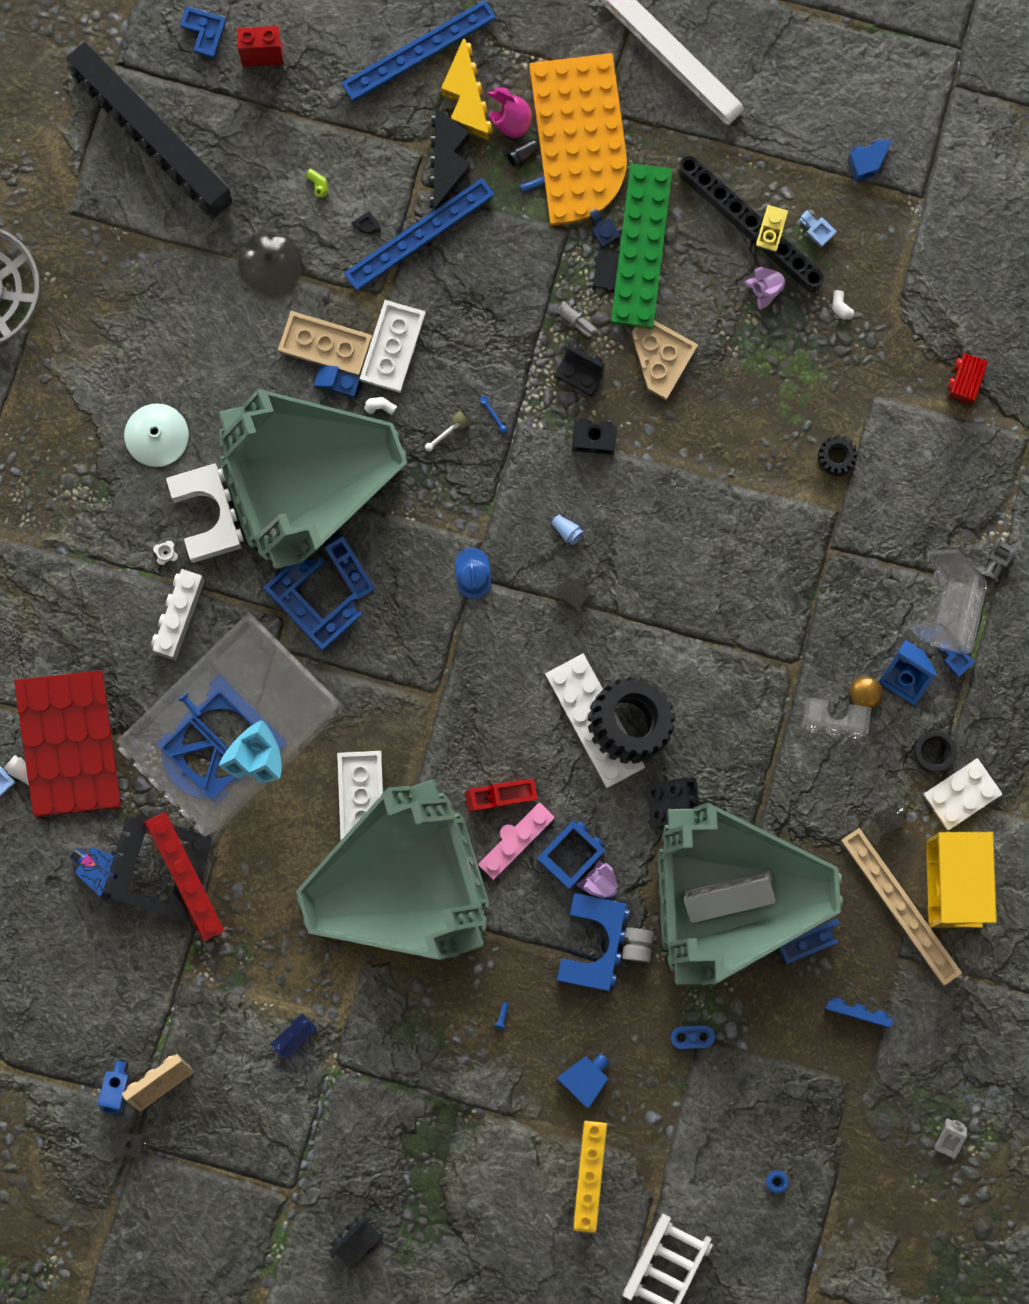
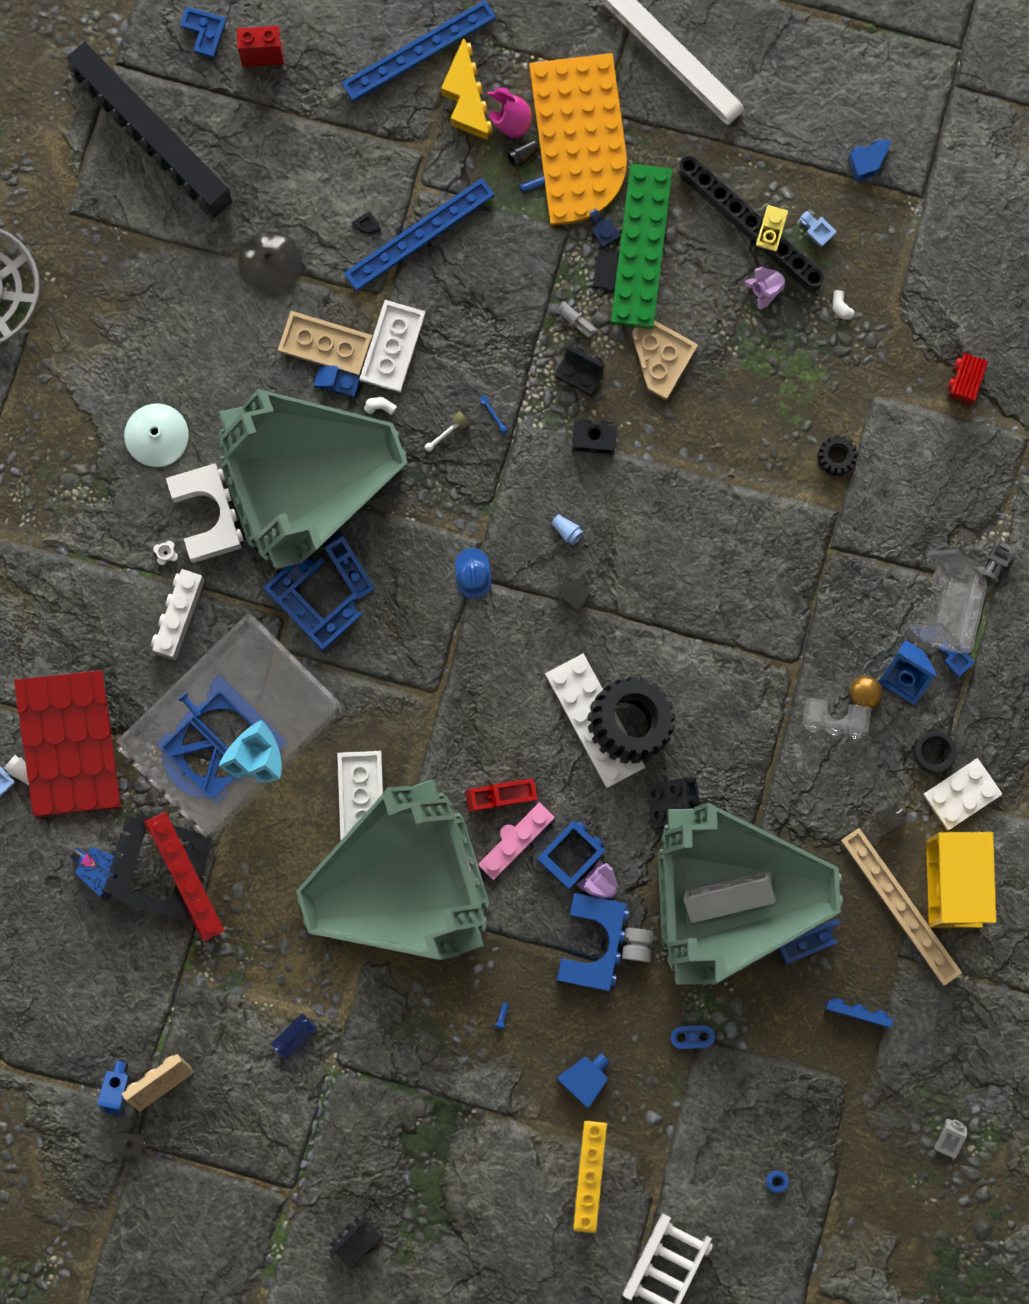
lime arm [305,169,328,198] -> none
black slope [430,109,471,210] -> none

